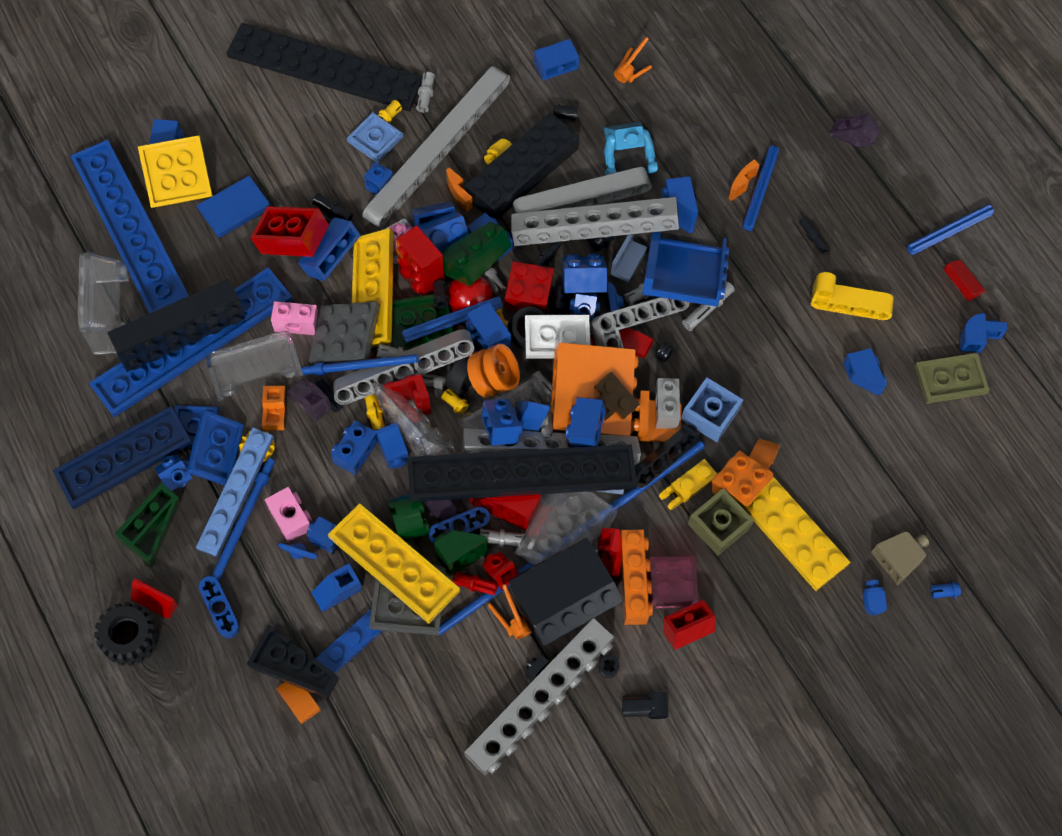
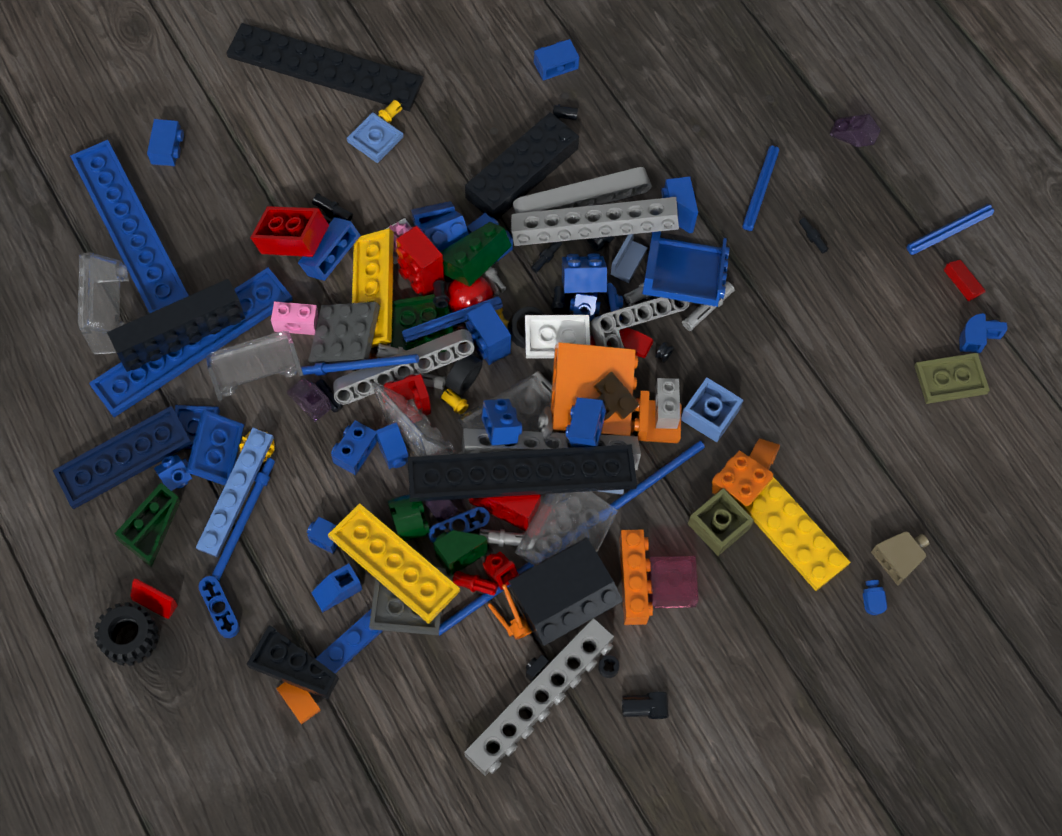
yellow plate [138,136,213,208] -> none
blue tile [196,176,271,238] -> none
orange slope [262,385,286,431] -> none
bright pink brick [264,487,313,543] -> none
blue piece [277,543,318,559] -> none
light grey beam [363,66,510,228] -> none
blue brick [364,162,393,195] -> none
yellow pin [364,393,385,431] -> none
light grey pin [416,72,435,113] -> none
orange slope [446,168,473,212] -> none
orange wheel [467,344,520,398] -> none
yellow arm [484,139,512,165] -> none
red brick [505,261,554,315] -> none
blue slope [515,401,550,431] -> none
red slope [597,528,622,577] -> none
dark azure torso [604,122,658,175] -> none
orange plant [614,37,652,83] -> none
black beam [635,427,698,488] -> none
yellow hinge [659,459,717,510] -> none
red brick [664,599,715,650] -> none
orange slope [728,159,759,201] -> none
yellow beam [811,272,894,320] -> none
blue slope [843,348,887,395] -> none
blue pin [930,581,961,599] -> none

